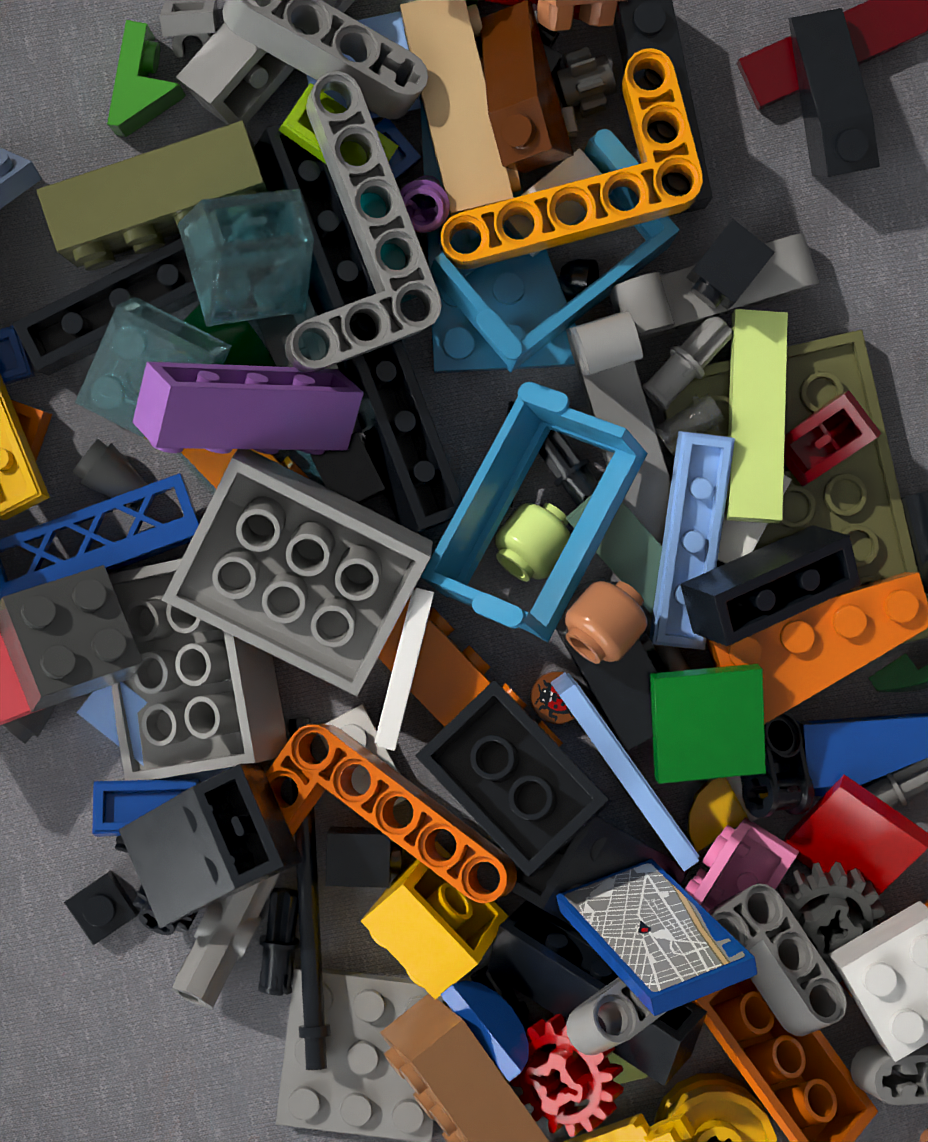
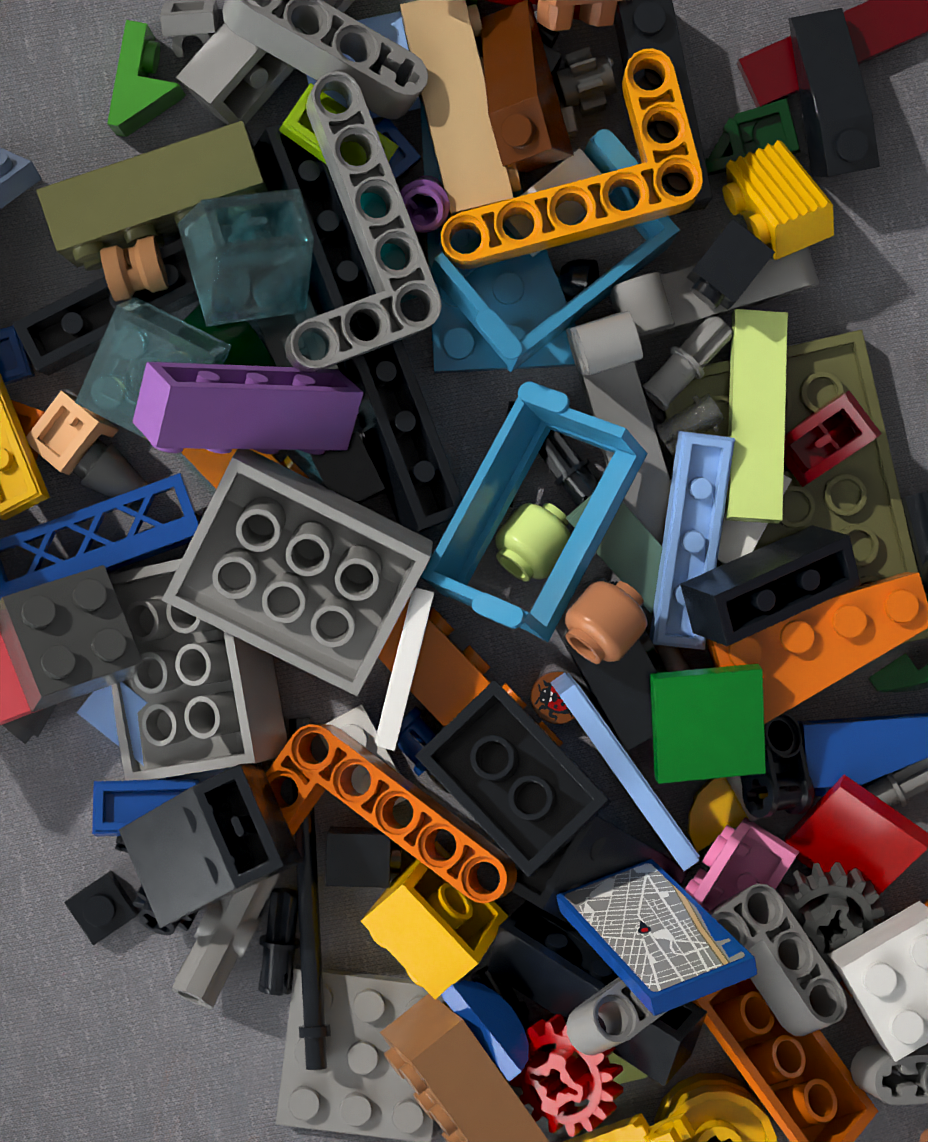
none -> light nougat bracket [26,390,119,475]
none -> medium nougat wheel [100,236,169,302]
none -> blue bush [397,706,436,776]
none -> dark green slope [705,98,801,176]
none -> yellow brick [722,140,834,260]

